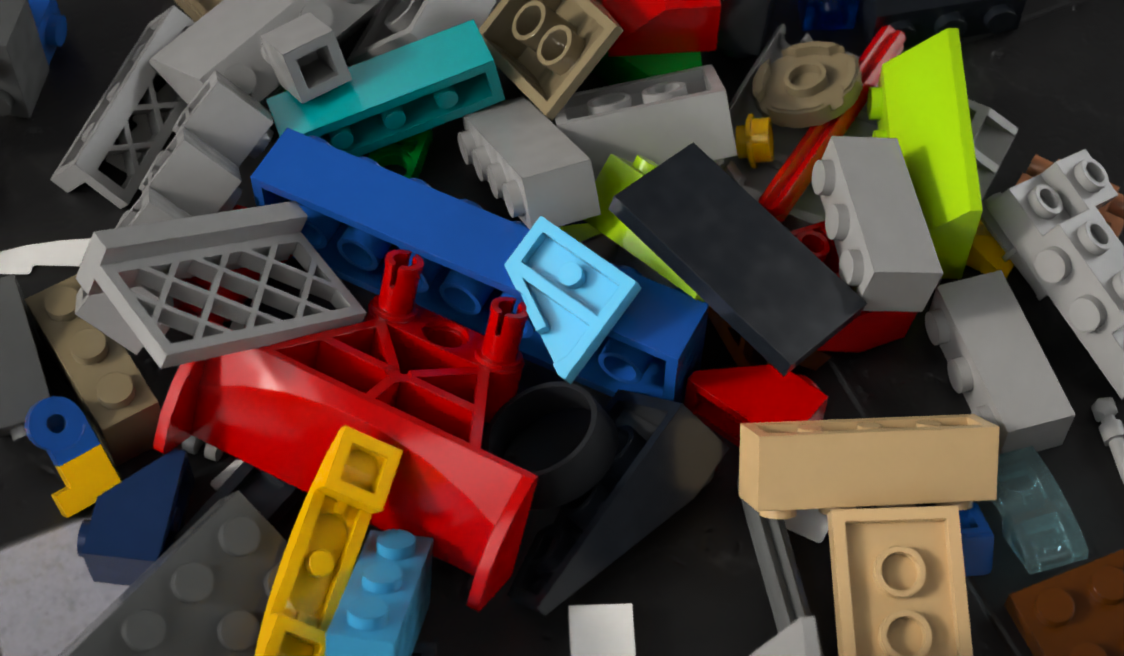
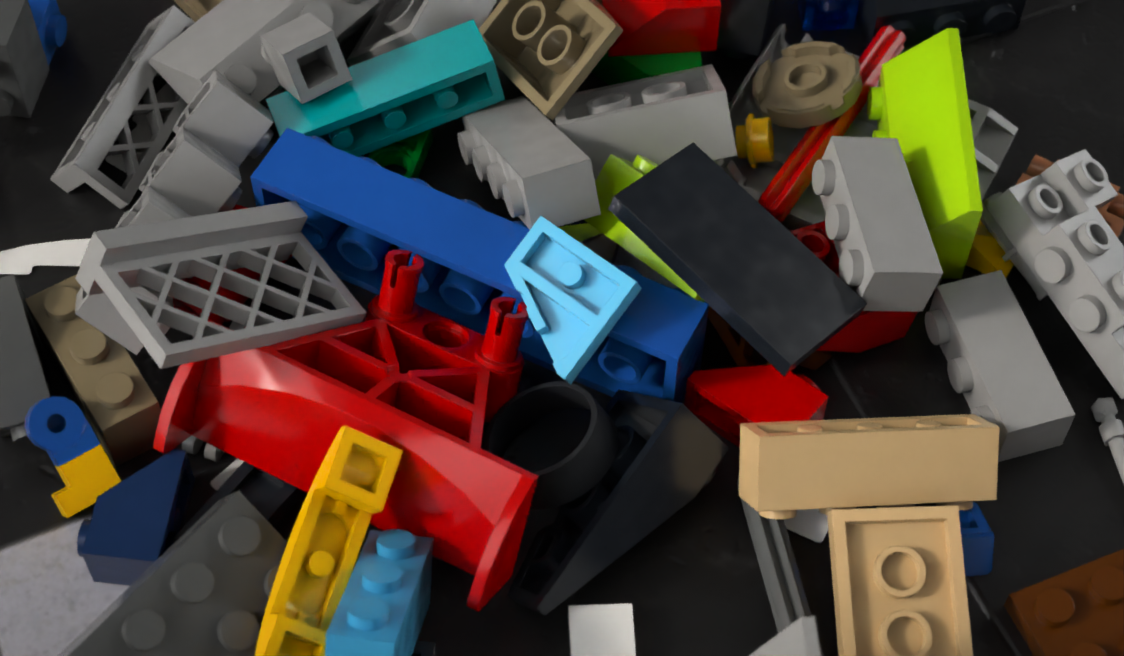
clear light blue slope [991,446,1089,575] -> none

